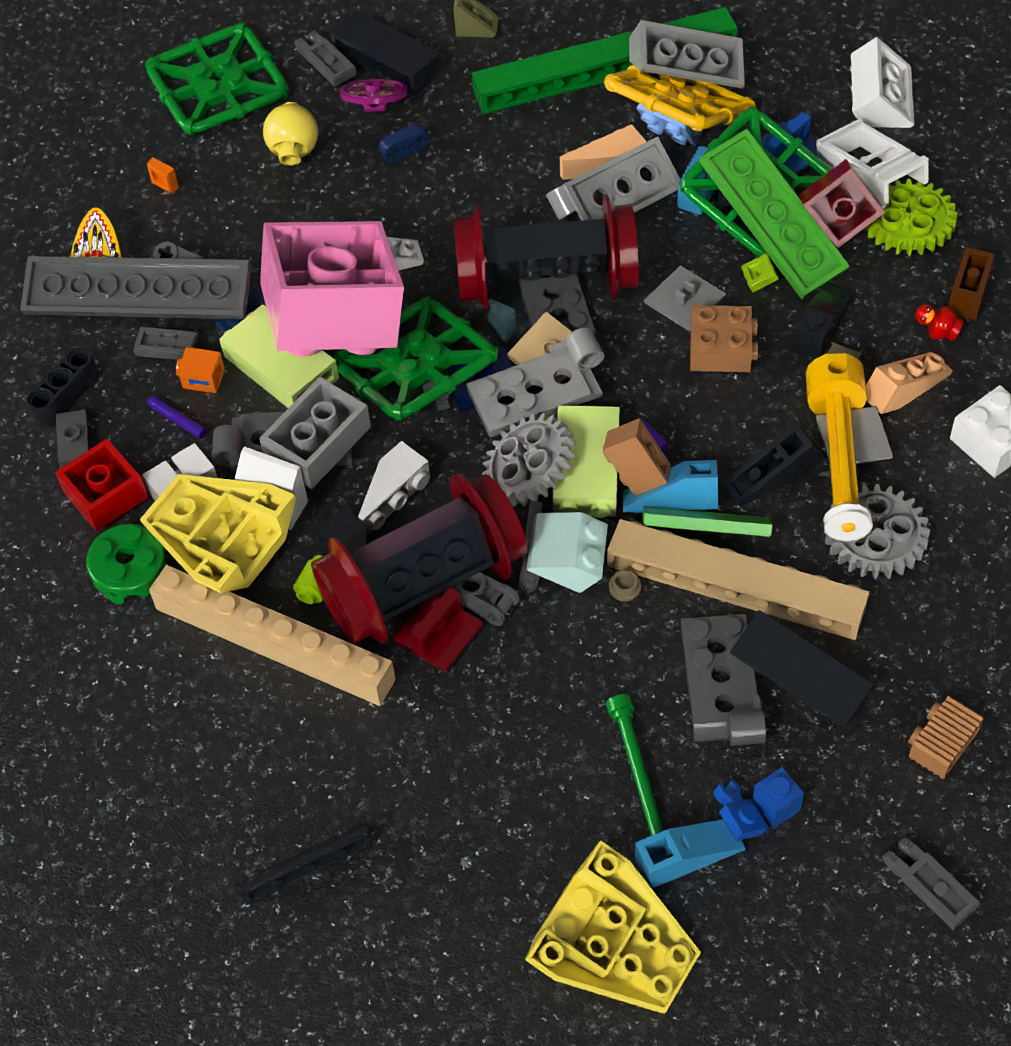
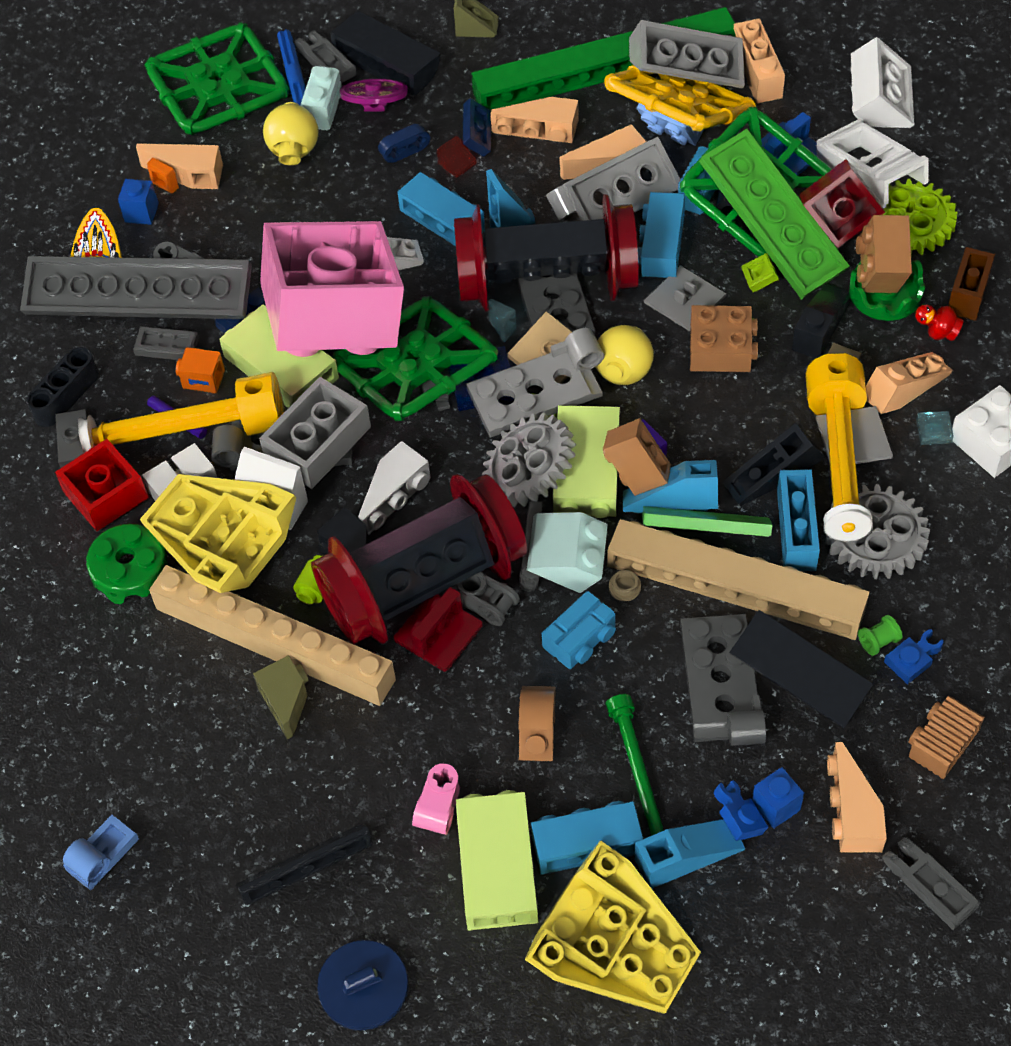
none -> medium blue plate [63,815,139,891]
none -> yellow piece [78,372,285,453]
none -> blue brick [118,179,159,225]
none -> light nougat slope [136,144,223,189]
none -> olive slope [253,655,309,739]
none -> blue axle [277,29,306,105]
none -> light aqua brick [300,66,342,130]
none -> dark blue shield [317,940,408,1030]
none -> dark azure brick [398,172,485,246]
none -> bright pink piece [412,763,460,835]
none -> clear red slope [437,136,477,178]
none -> yellowish green brick [456,790,538,930]
none -> dark blue plate [463,98,491,157]
none -> dark azure slope [486,169,535,228]
none -> light nougat slope [491,97,579,143]
none -> medium nougat brick [519,686,556,761]
none -> dark azure brick [531,801,643,875]
none -> dark azure brick [542,591,616,669]
none -> light yellow brick [596,325,654,385]
none -> dark azure brick [638,192,685,278]
none -> light nougat slope [734,18,785,104]
none -> dark azure brick [777,470,820,571]
none -> light nougat slope [827,742,887,852]
none -> green plate [849,259,925,321]
none -> medium nougat brick [856,215,912,293]
none -> bright green bush [858,615,903,656]
none -> blue plate [884,629,944,684]
none -> clear light blue plate [916,411,954,445]

